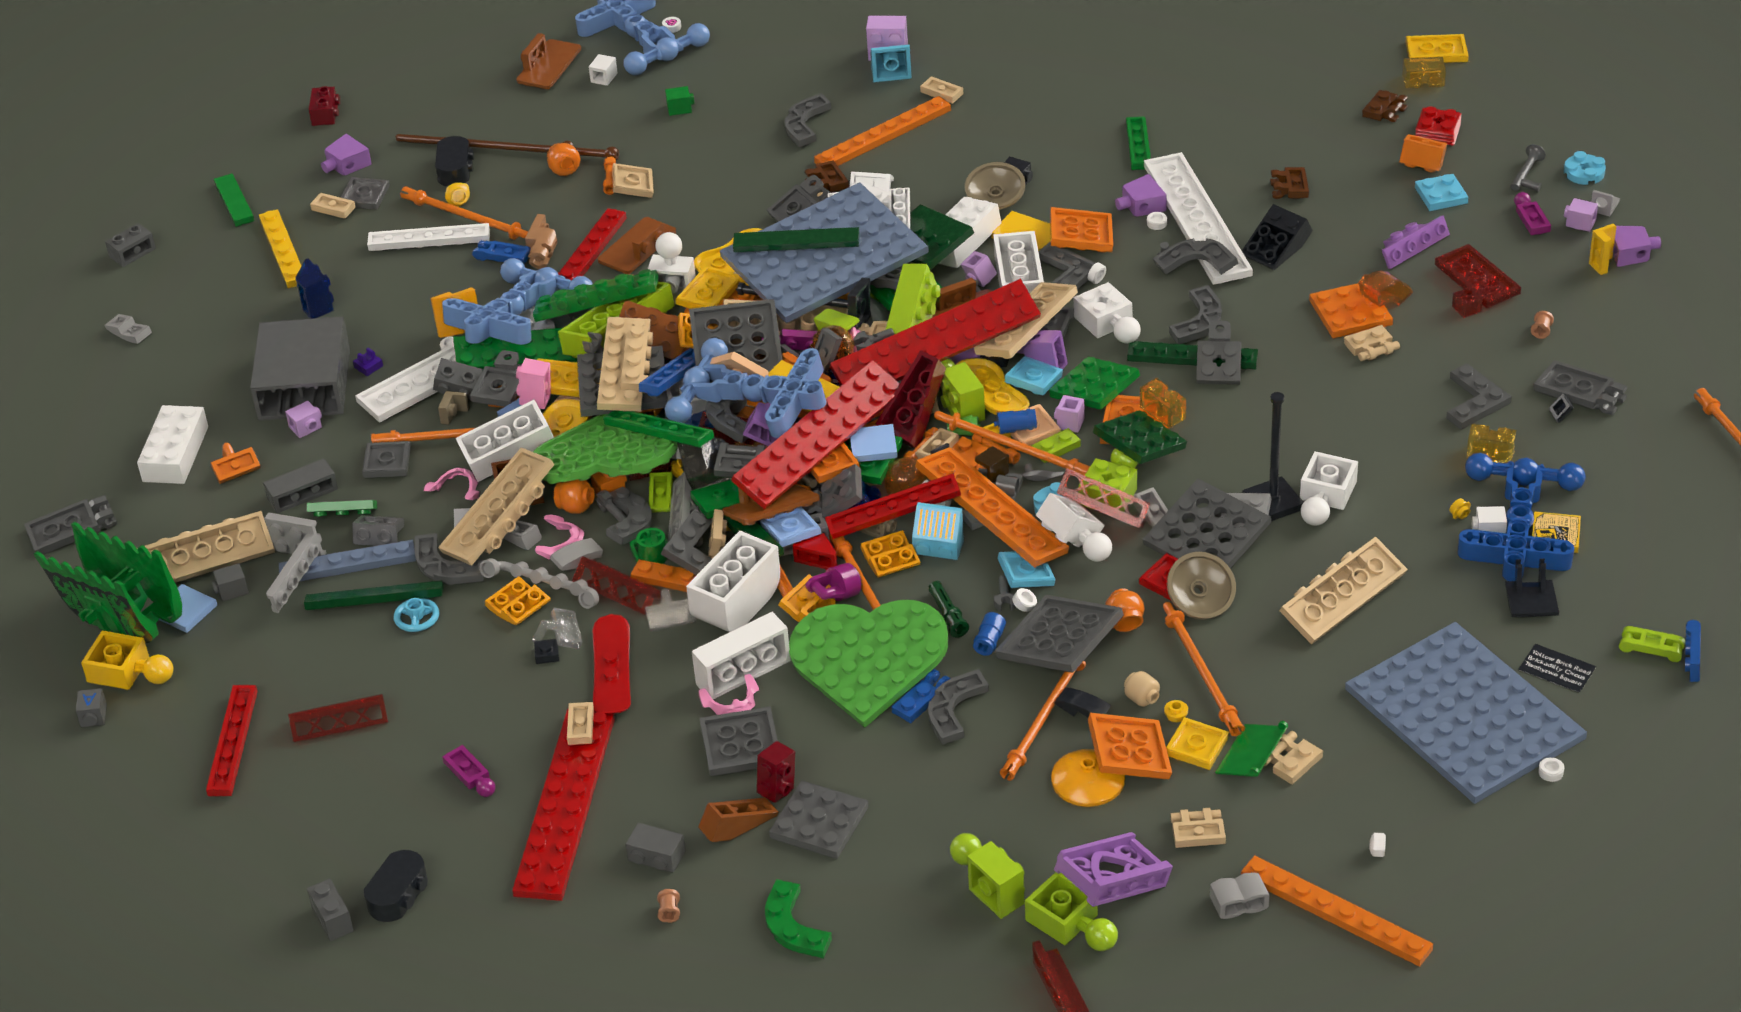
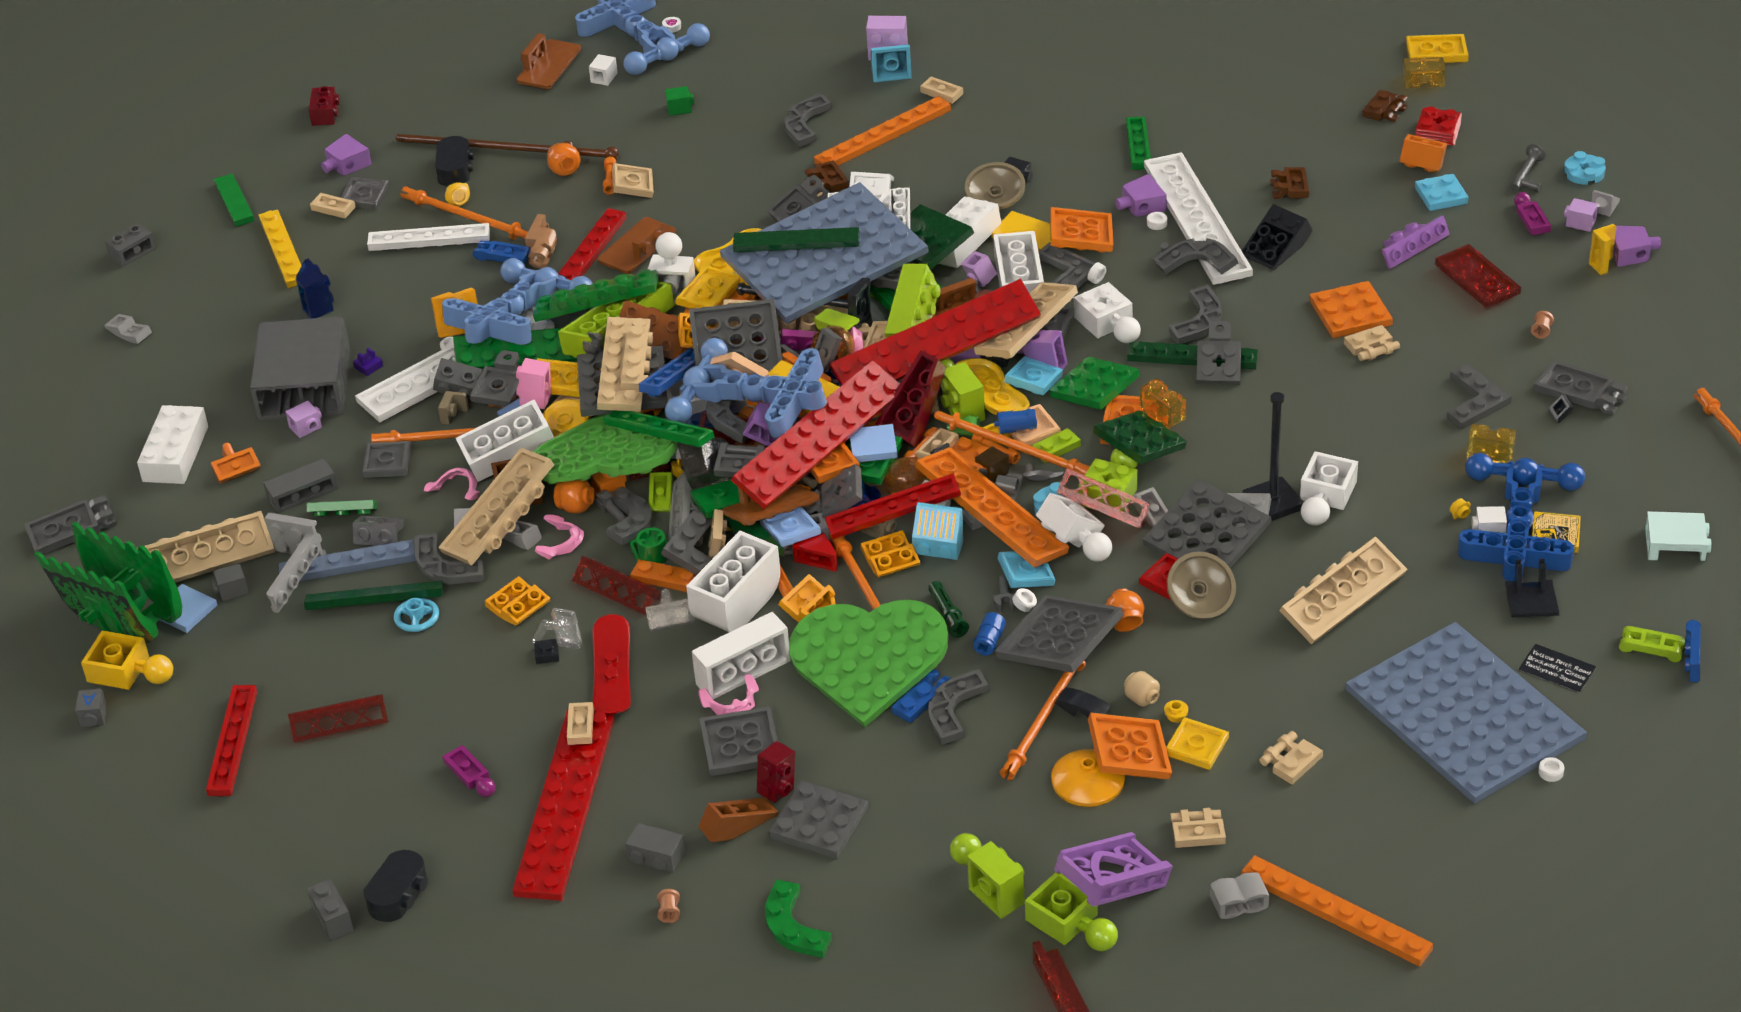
light grey bar [479,558,599,609] -> none
light grey slope [550,538,603,571] -> none
magenta piece [806,563,861,601] -> none
dark grey bar [853,328,894,351] -> none
lavender brick [1054,395,1085,433] -> none
orange bar [1163,602,1245,736] -> none
green piece [1215,721,1288,777] -> none
clear orange brick [1358,271,1413,307] -> none
white tile [1369,832,1386,857] -> none
clear red plate [1452,287,1483,318] -> none
none -> light aqua panel [1645,511,1711,561]

